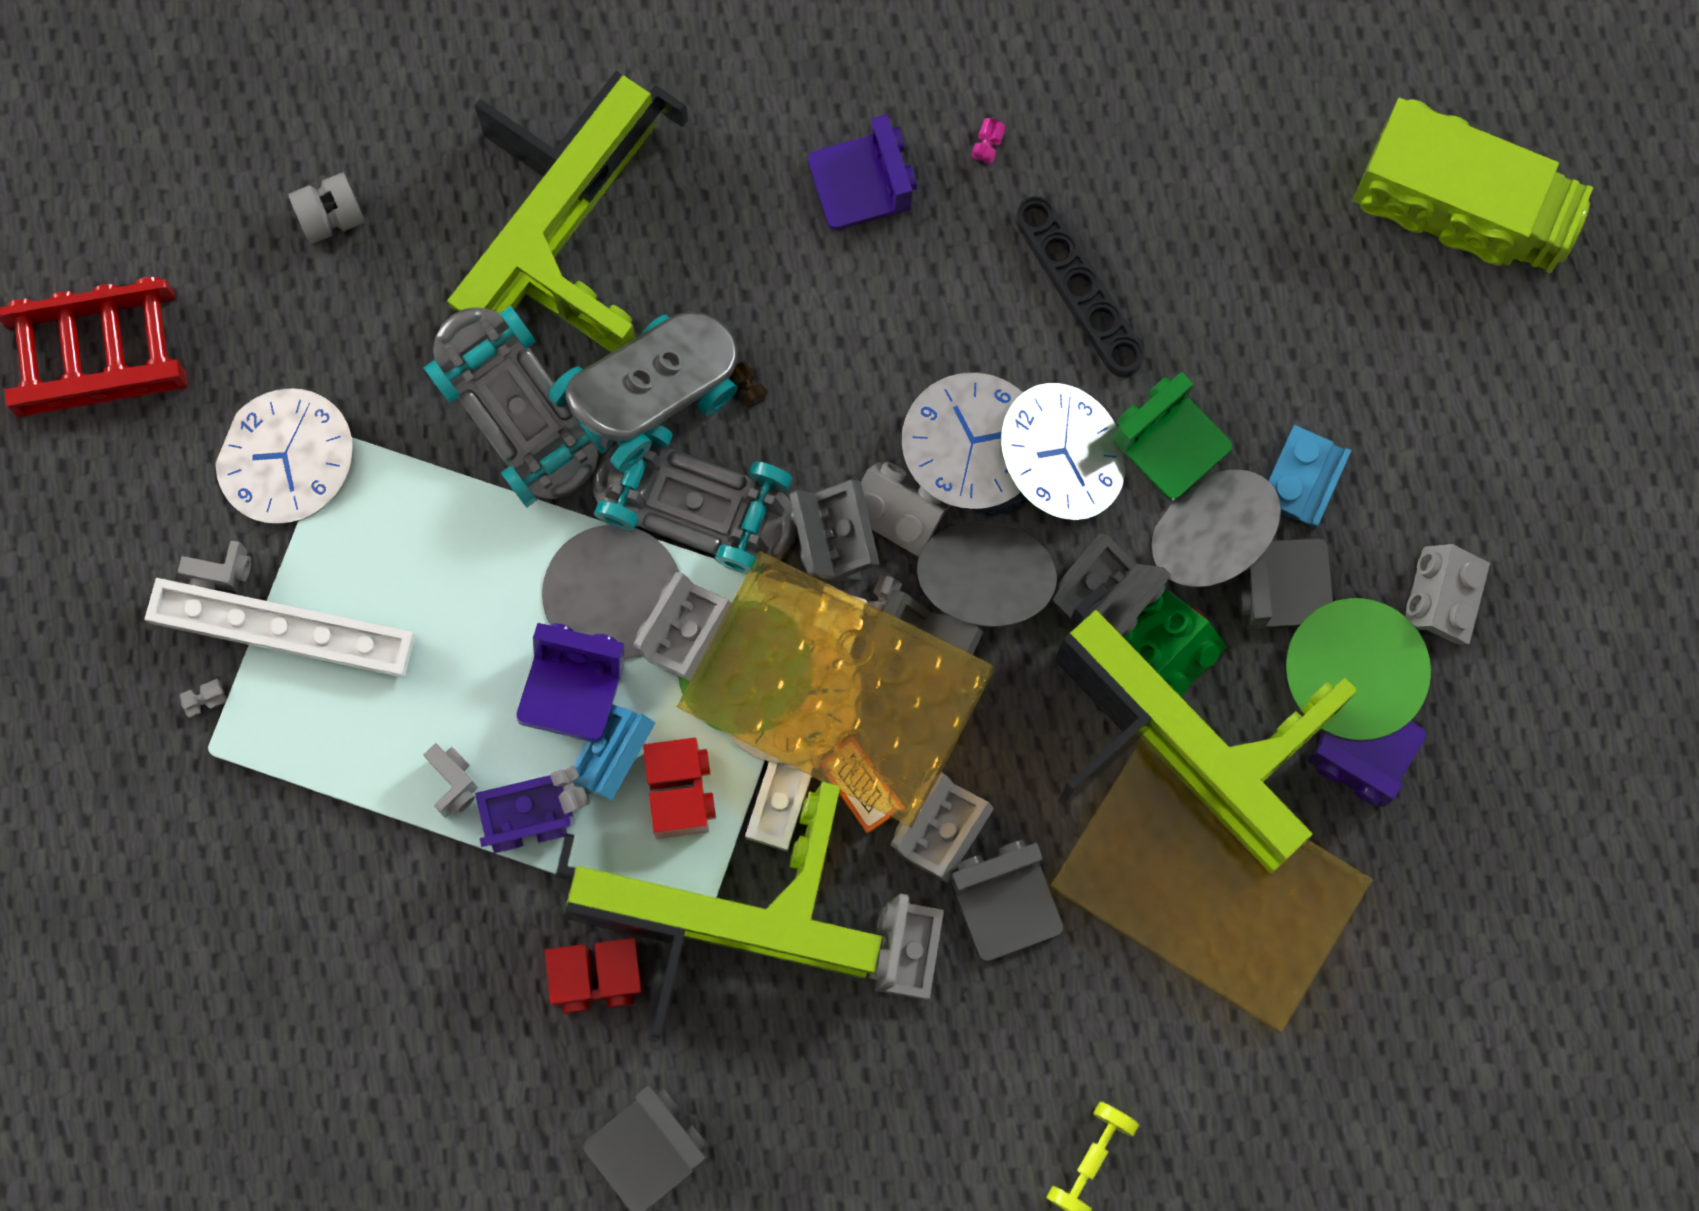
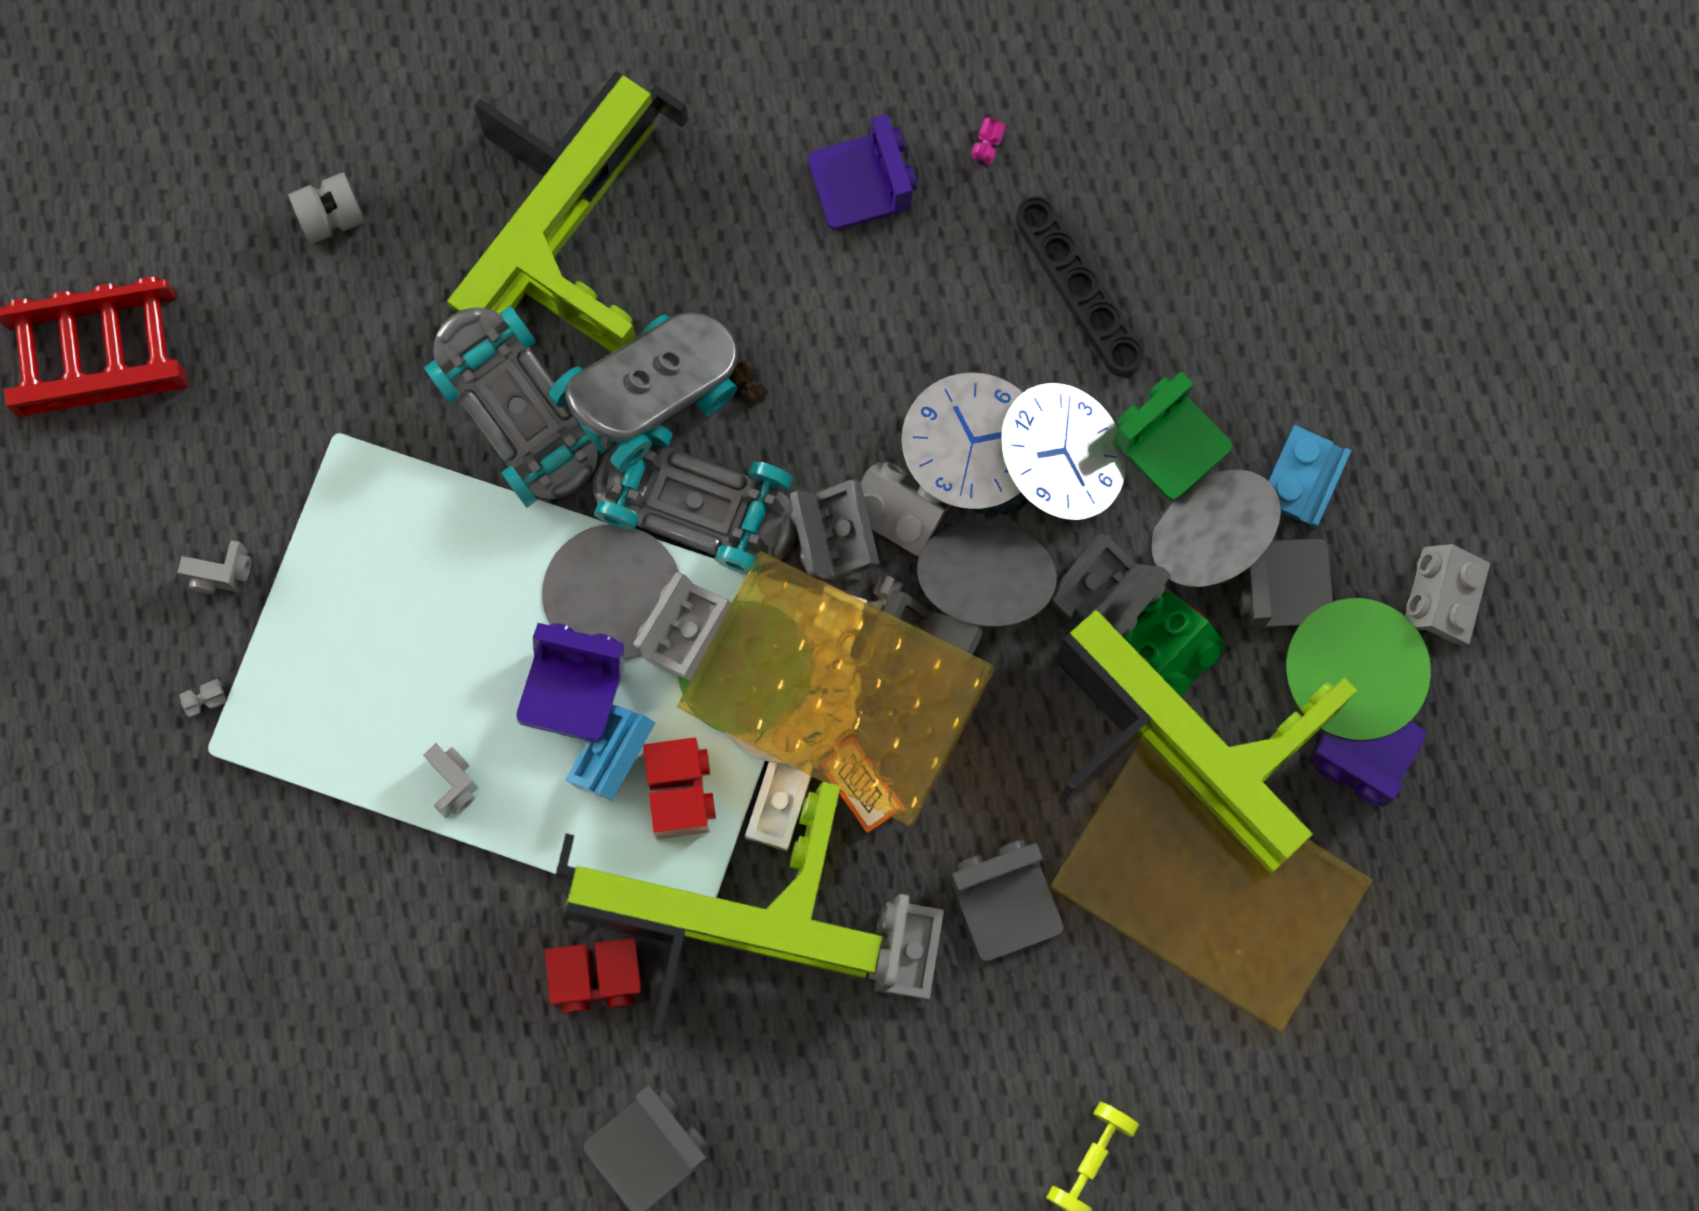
white plate [144,578,415,678] -> none
flat silver sticker [216,389,353,524] -> none
dark purple bracket [475,775,576,854] -> none
light grey piece [550,765,589,814] -> none
light grey bracket [891,771,994,883] -> none
lime piece [1353,97,1593,274] -> none

